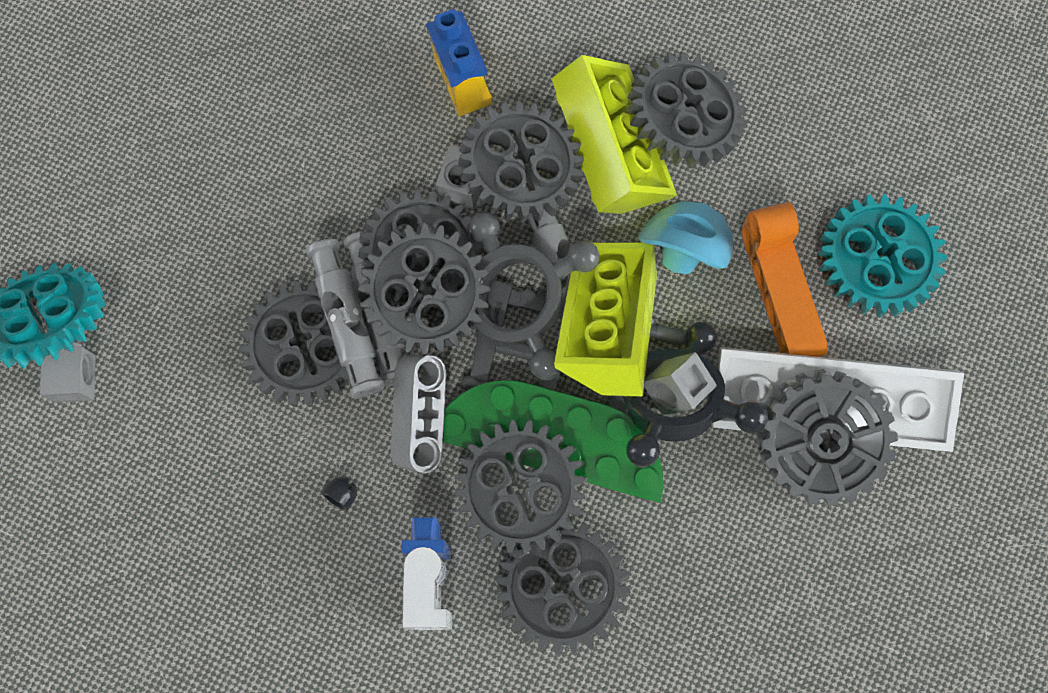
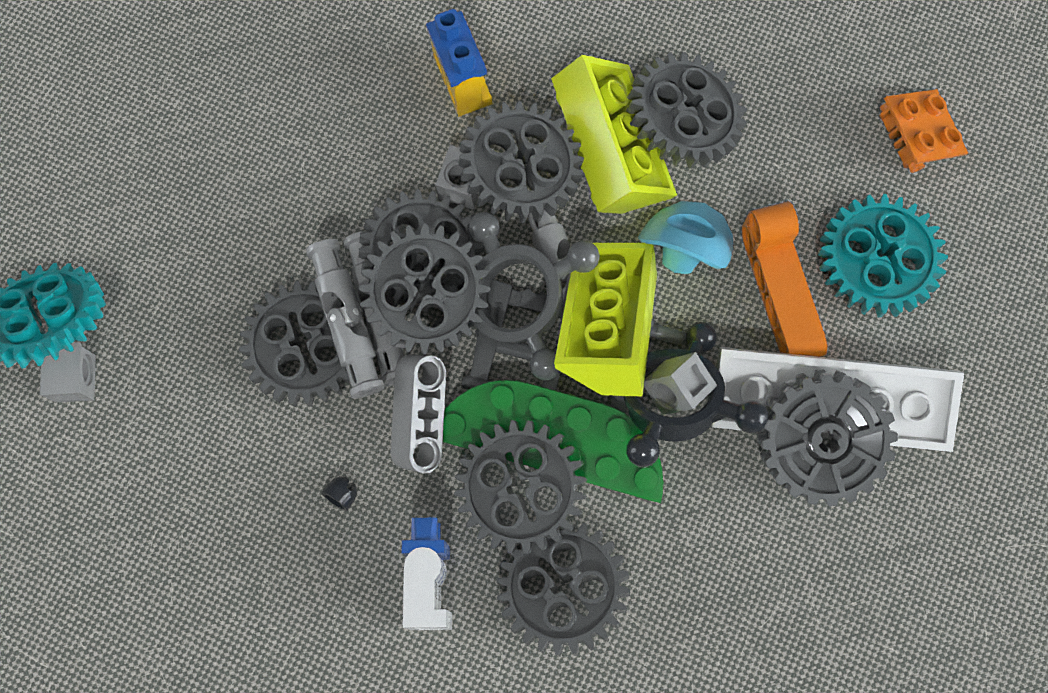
none -> orange hinge [879,89,968,173]

